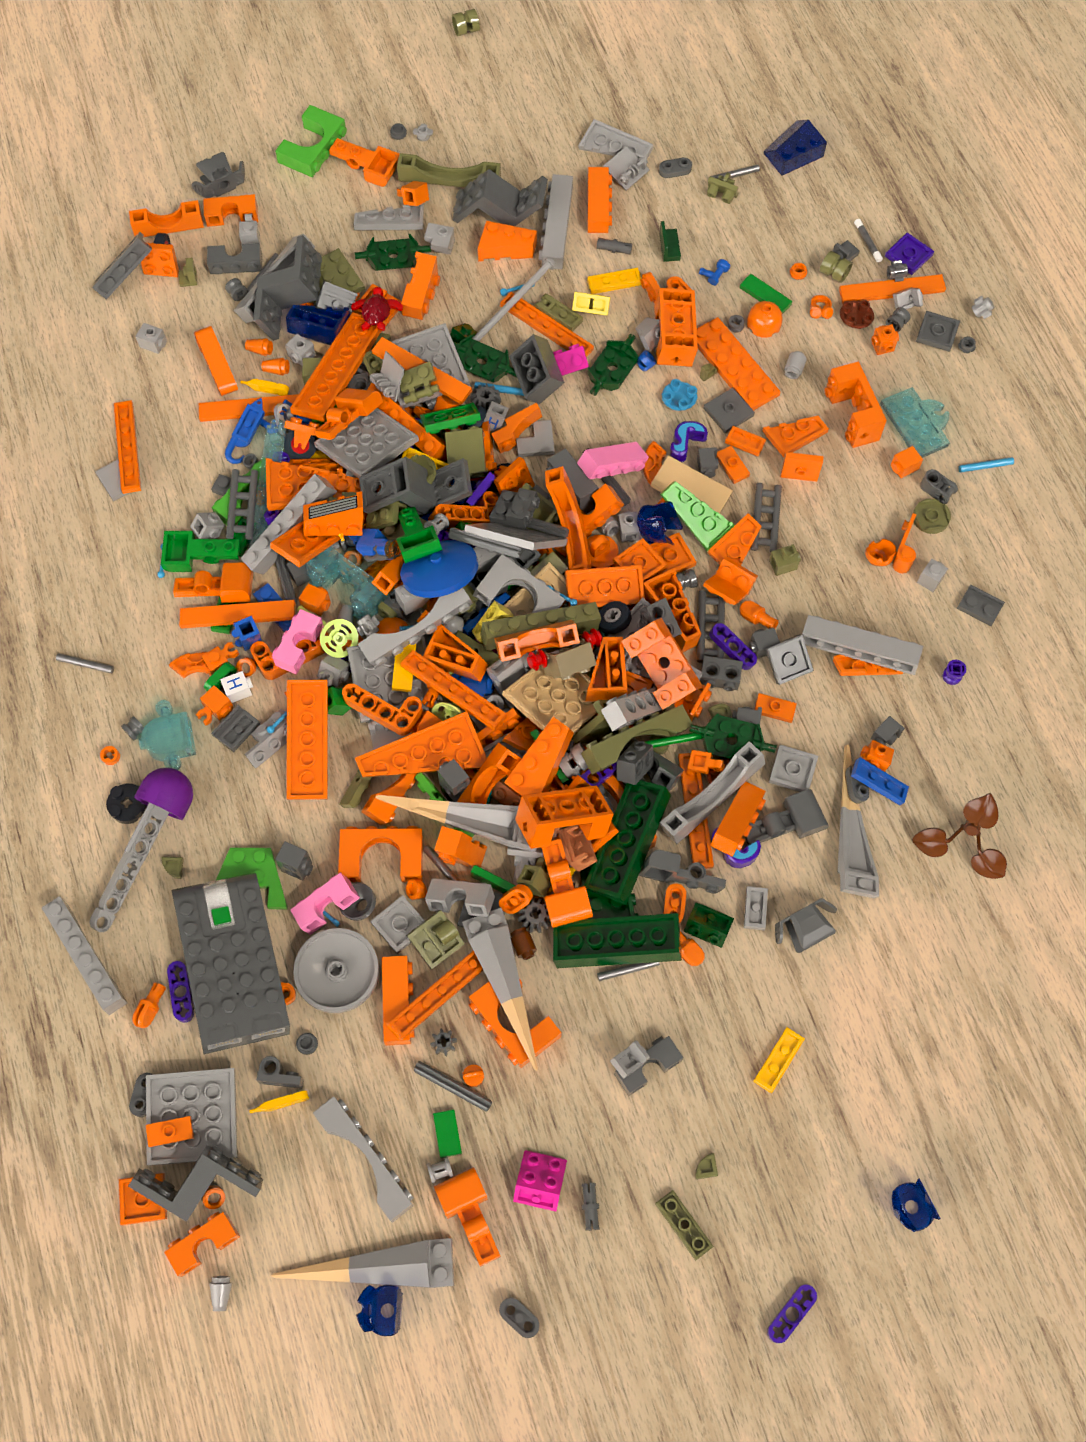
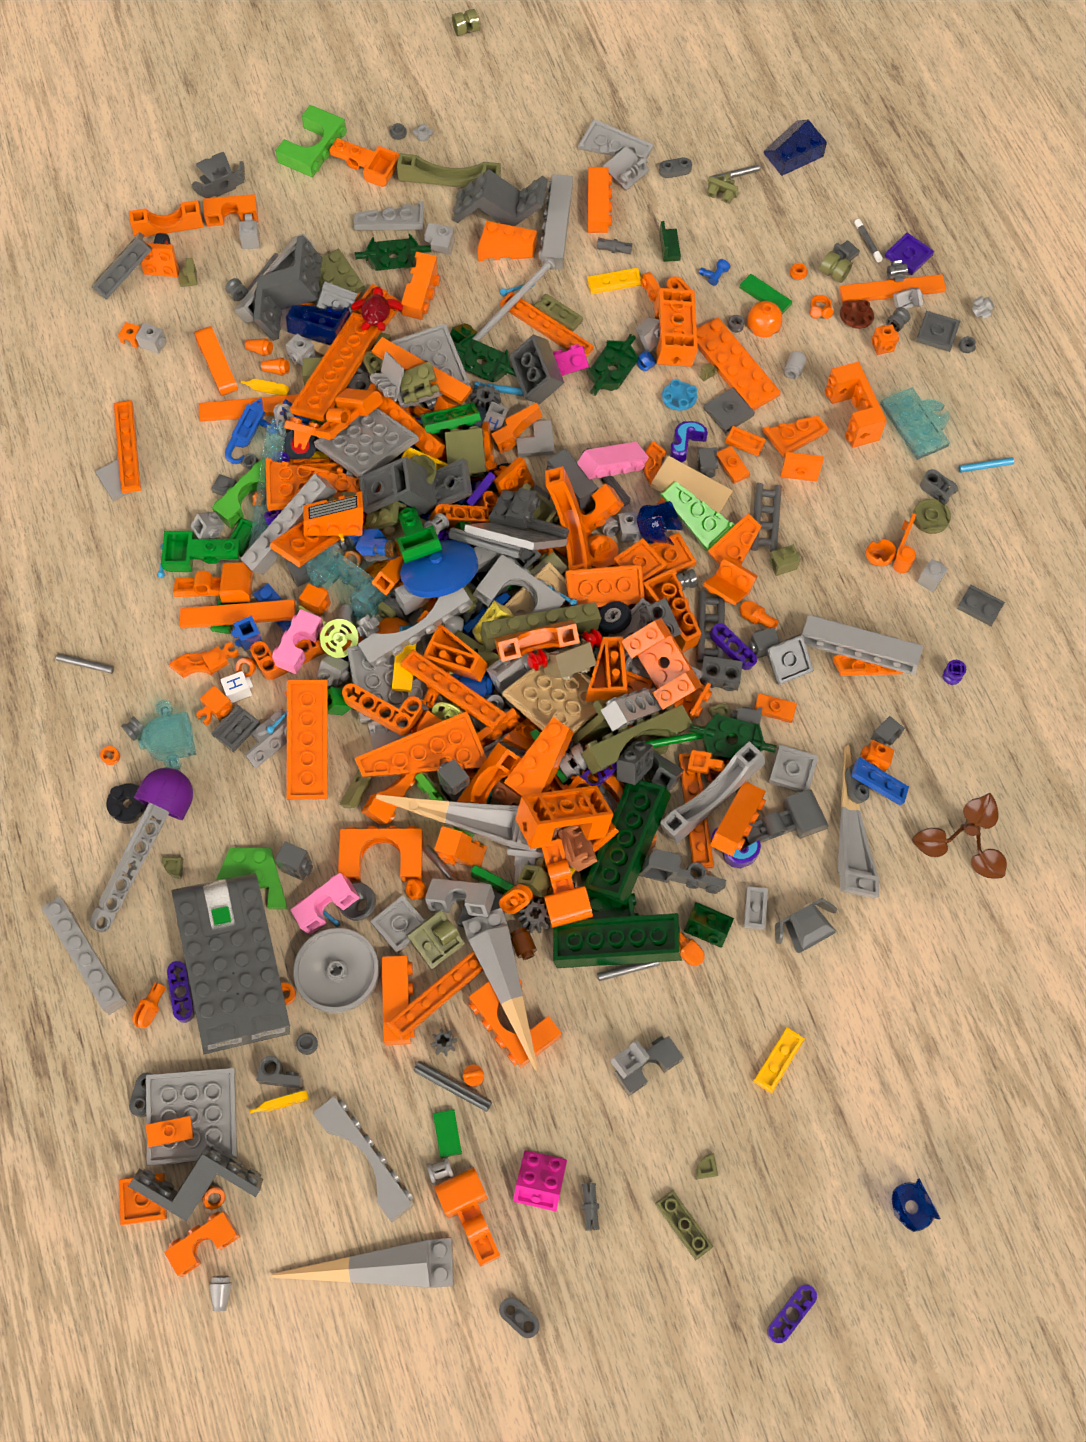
green beam [204,662,237,691] -> none
dark grey arch [207,243,262,274] -> none
dark grey bar [226,469,258,540] -> none
dark grey axle [275,554,297,604] -> none
clear blue piece [356,1285,403,1337] -> none
orange brick [397,181,429,206] -> none
light yellow brick [572,292,611,315] -> none
orange plate [663,884,687,924] -> none
orange brick [891,446,923,478] -> none
none -> orange piece [118,322,141,348]

